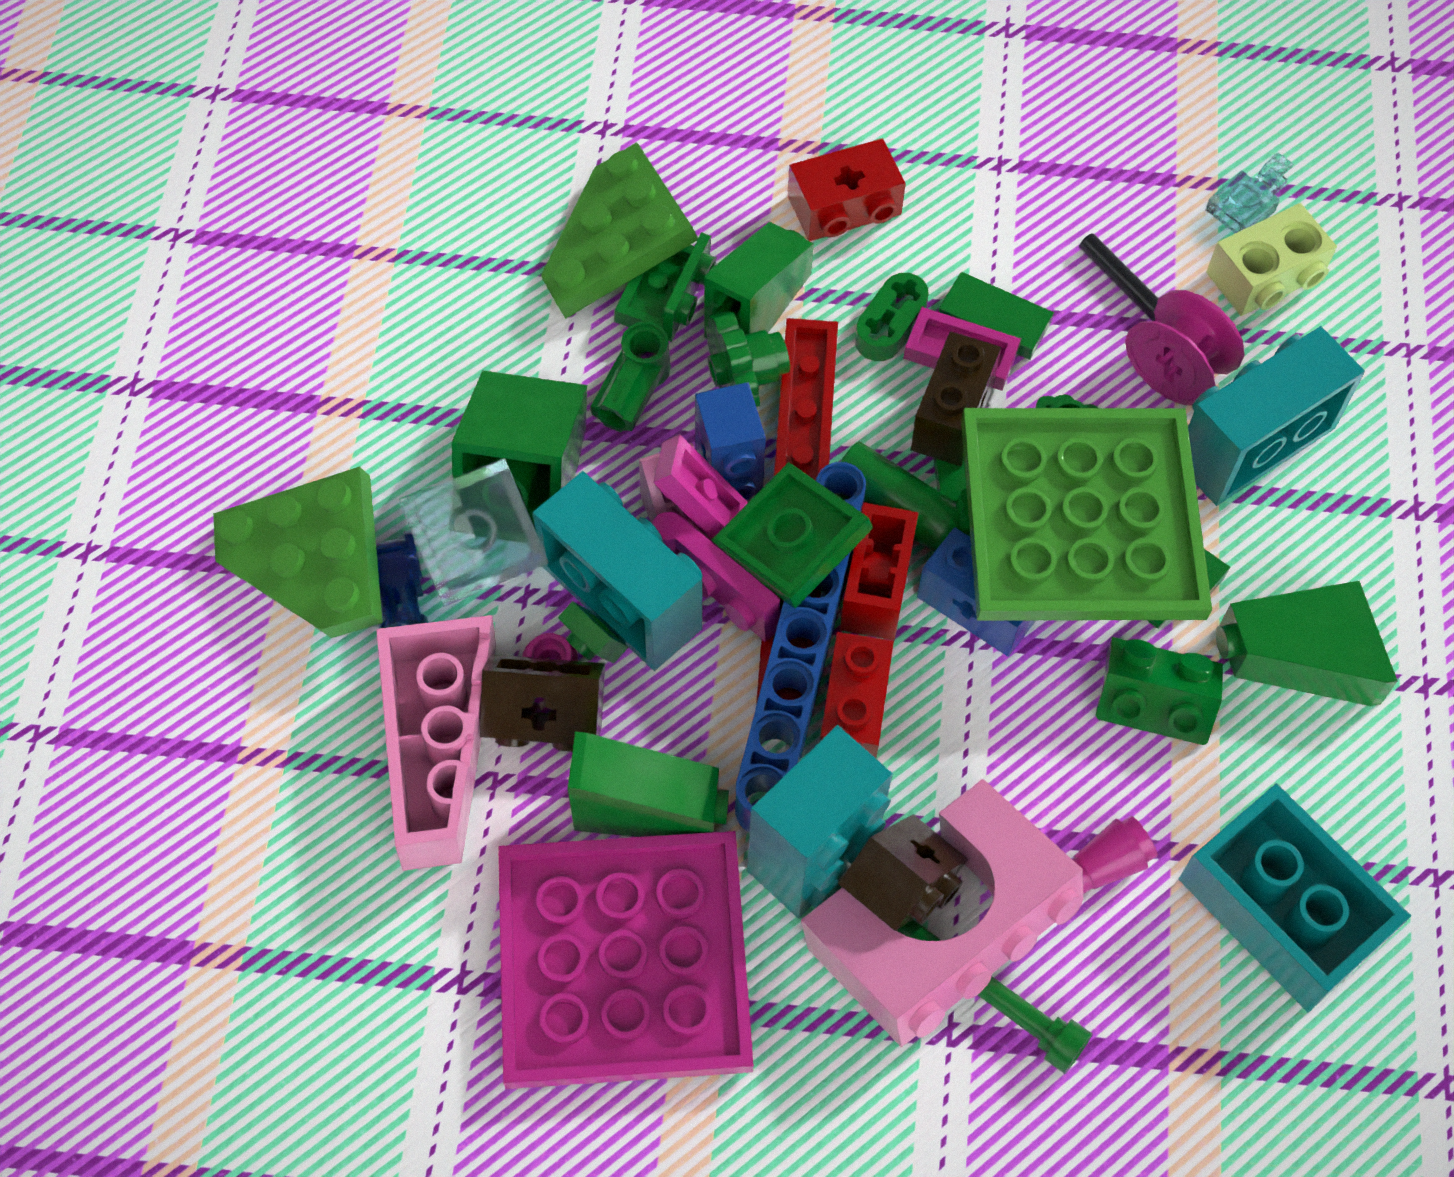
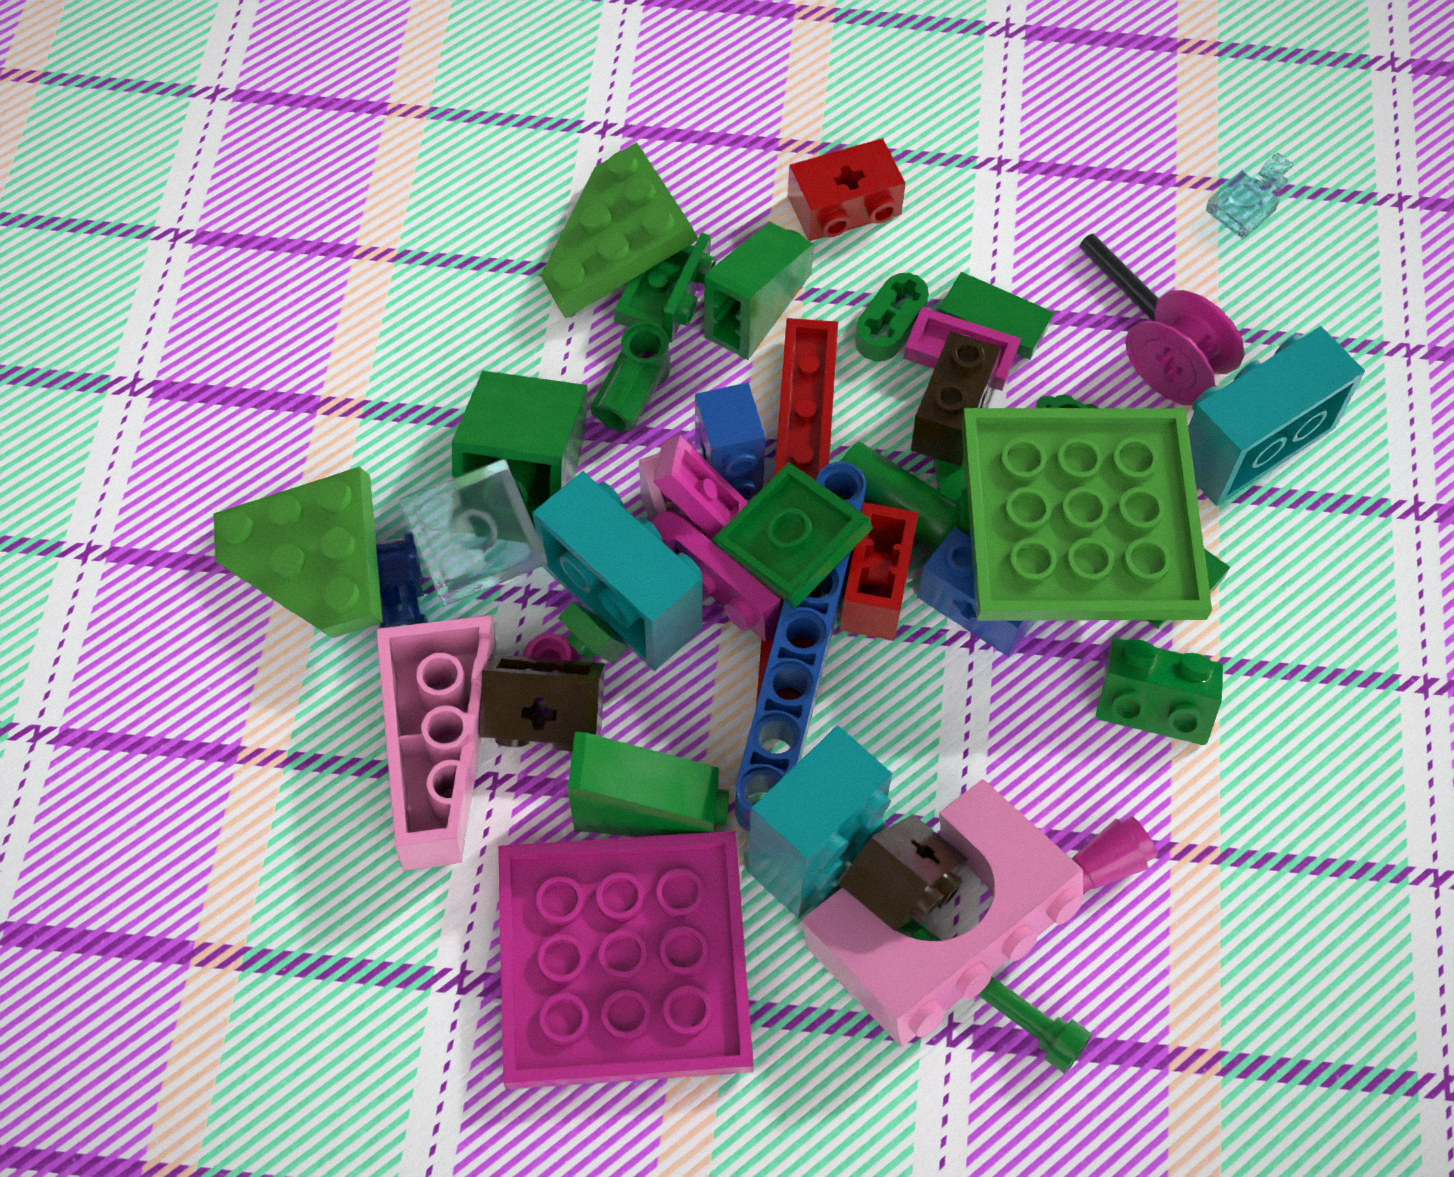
green plant [706,310,790,407] -> none
red brick [820,632,894,758] -> none
teal brick [1178,783,1412,1013] -> none
yellowish green brick [1206,203,1337,316] -> none
green slope [1216,580,1398,706] -> none

